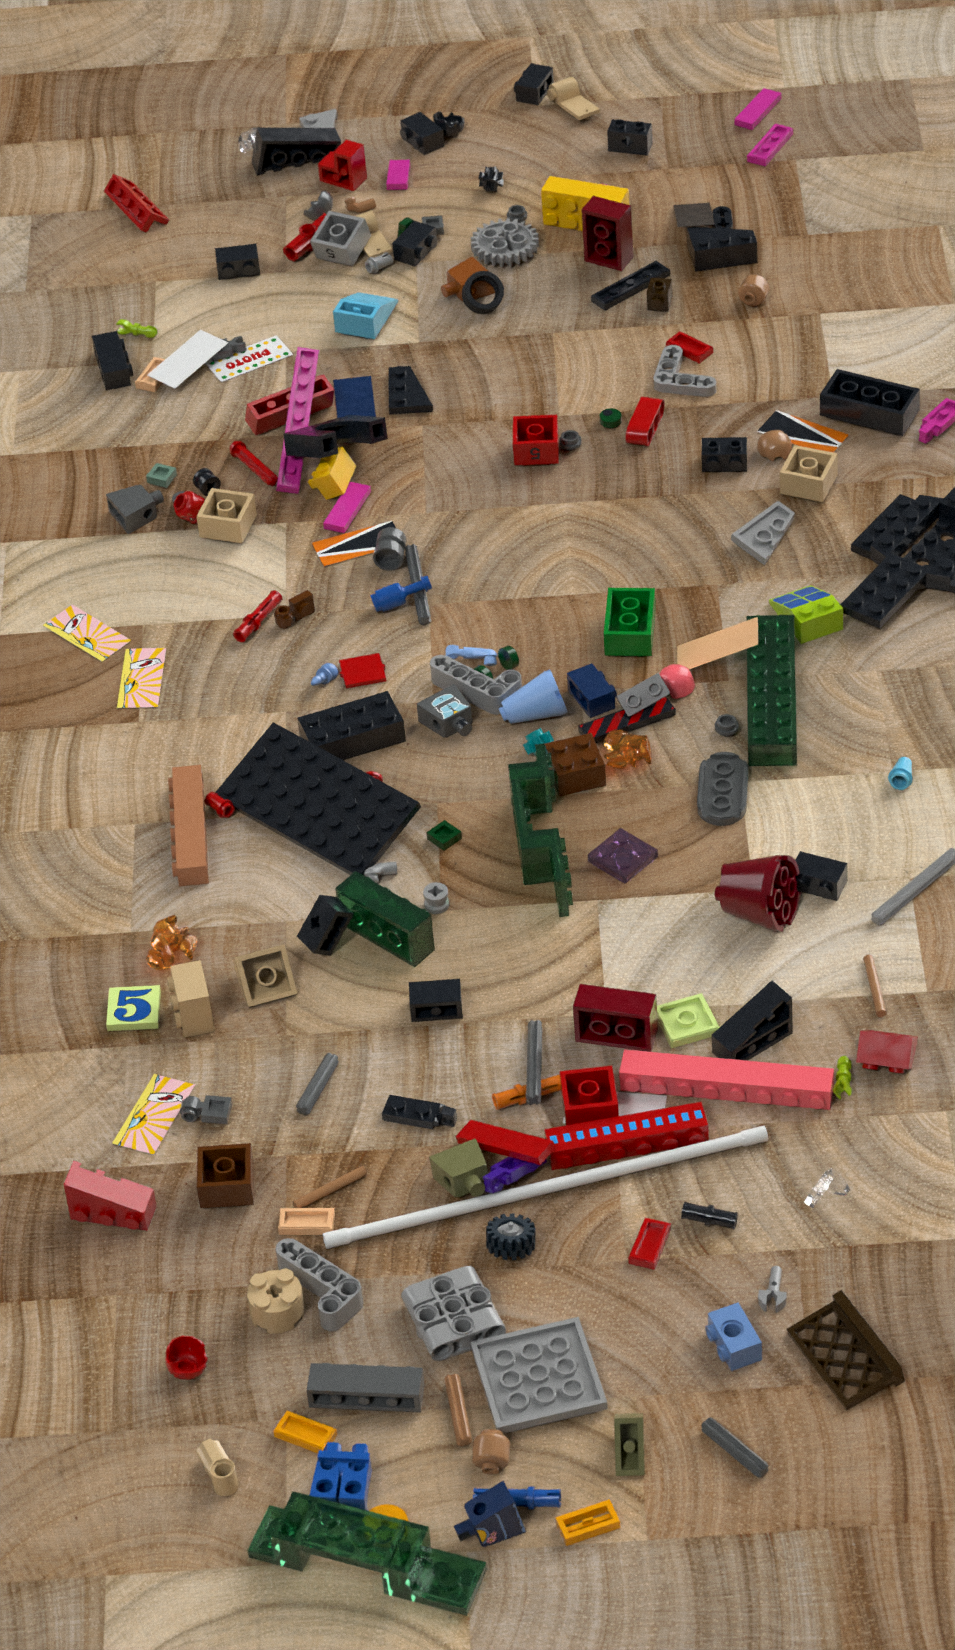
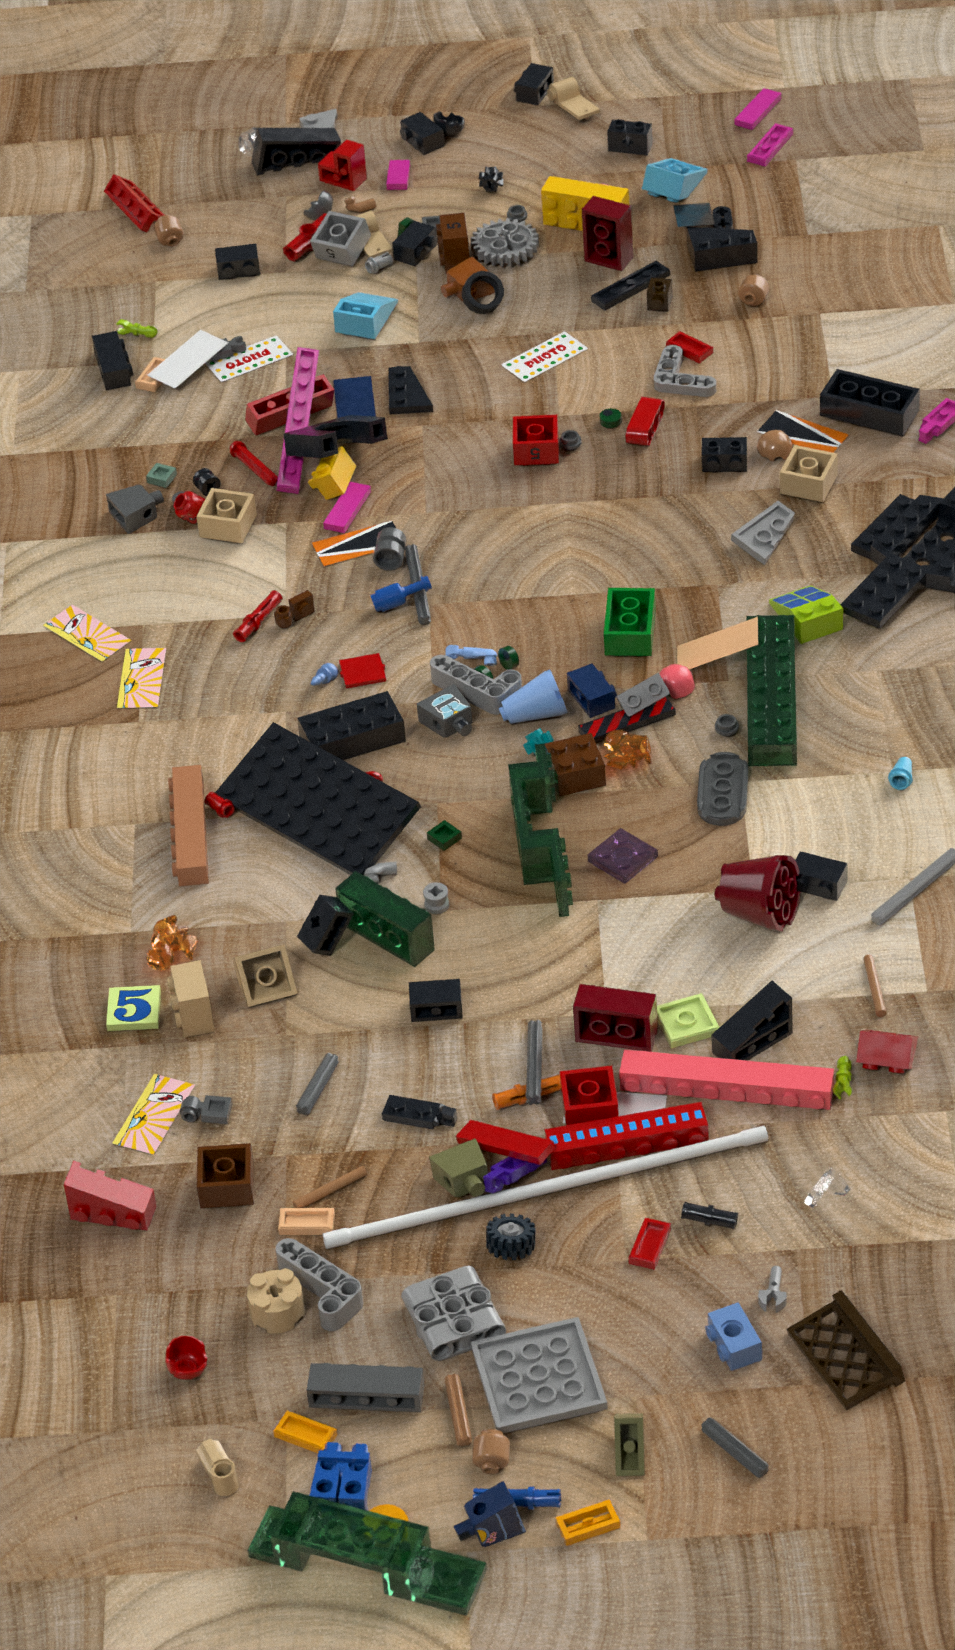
none -> medium nougat head [154,215,184,246]
none -> reddish brown brick [436,213,470,274]
none -> white sticker [502,332,588,382]
none -> medium azure slope [642,158,708,202]

